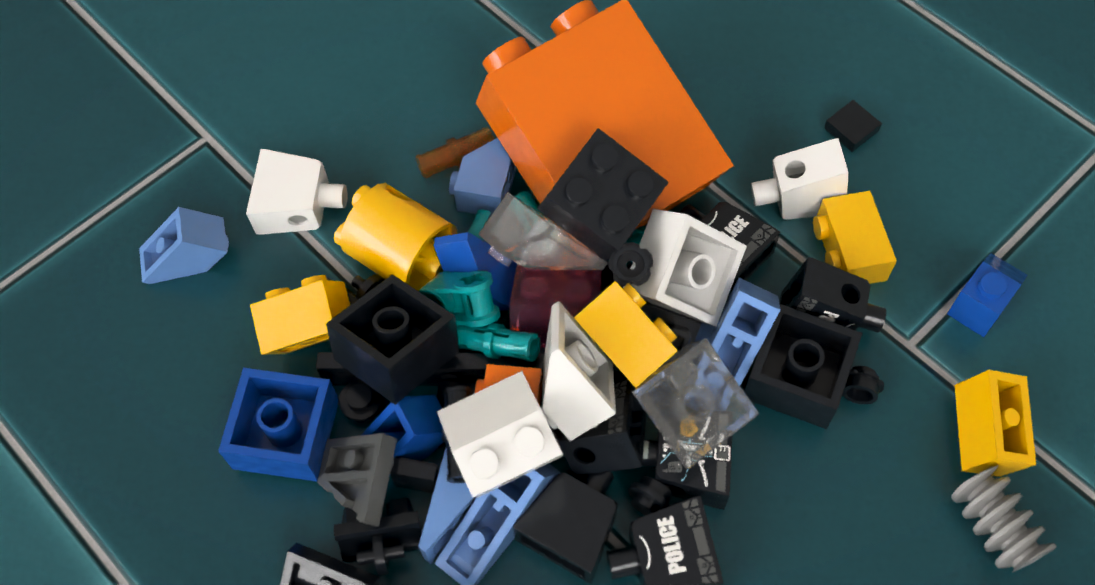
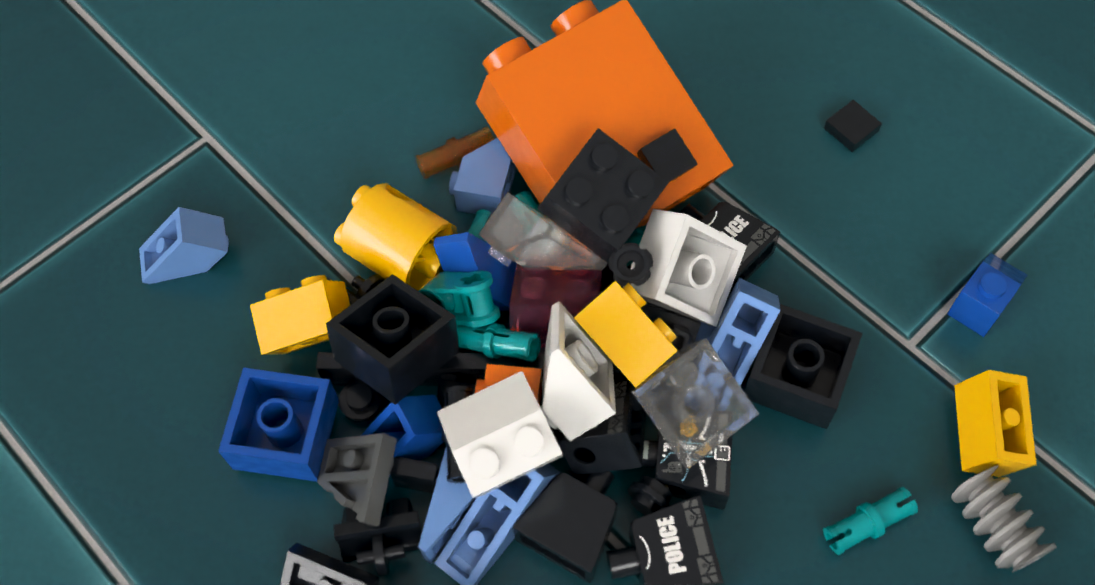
white torso [246,149,347,235] -> none
white torso [751,138,849,220] -> none
black torso [780,257,886,333] -> none
yellow brick [813,191,897,284] -> none
black plate [842,366,884,405] -> none
none -> black tile [637,129,698,183]
none -> teal pin [823,487,918,555]

